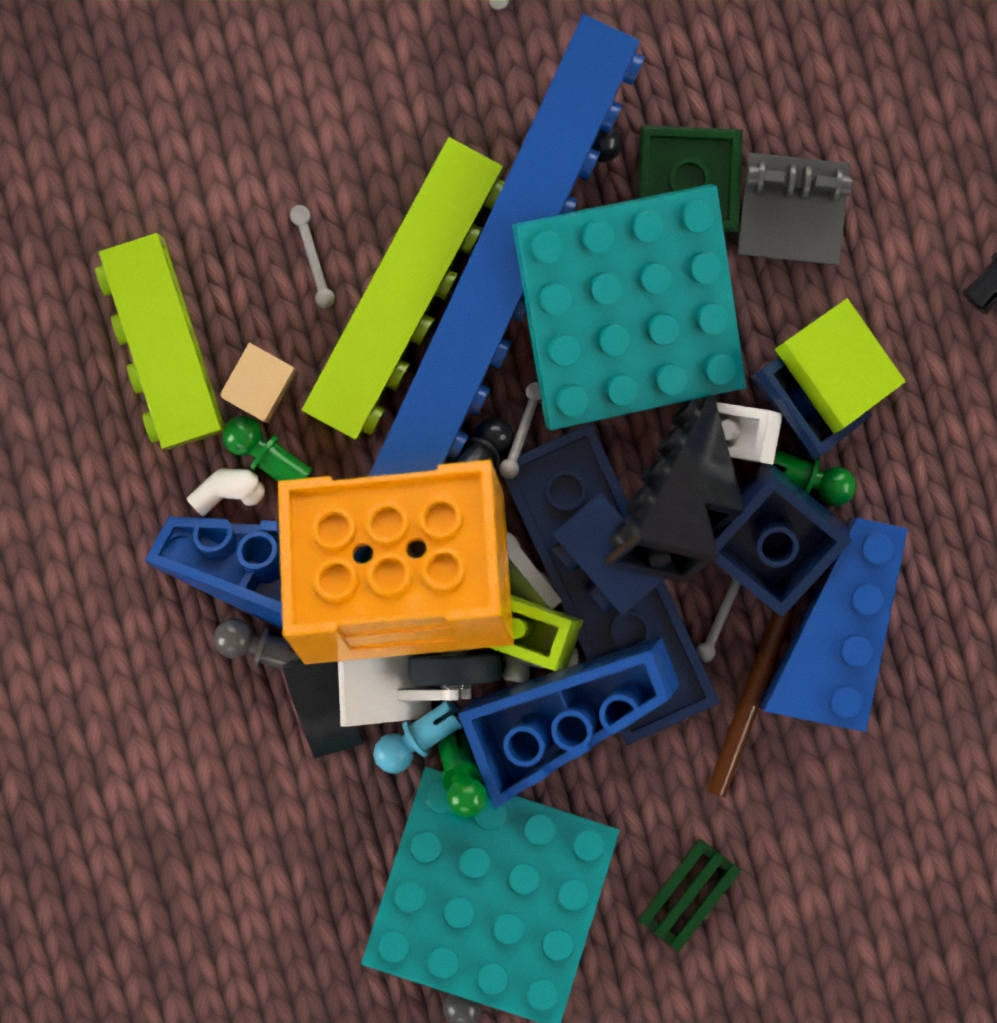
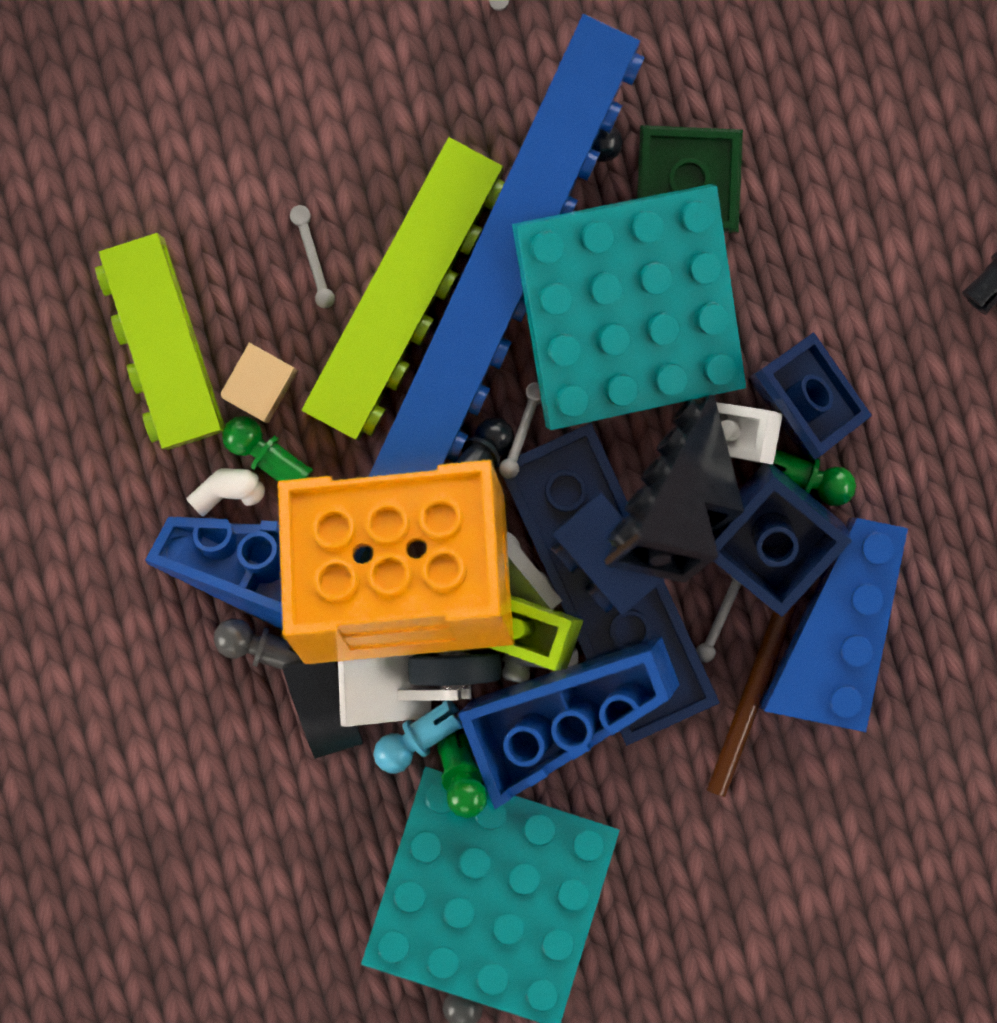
dark green tile [637,837,741,952] -> none
dark grey hinge [737,152,852,266] -> none
lime tile [775,298,906,434] -> none

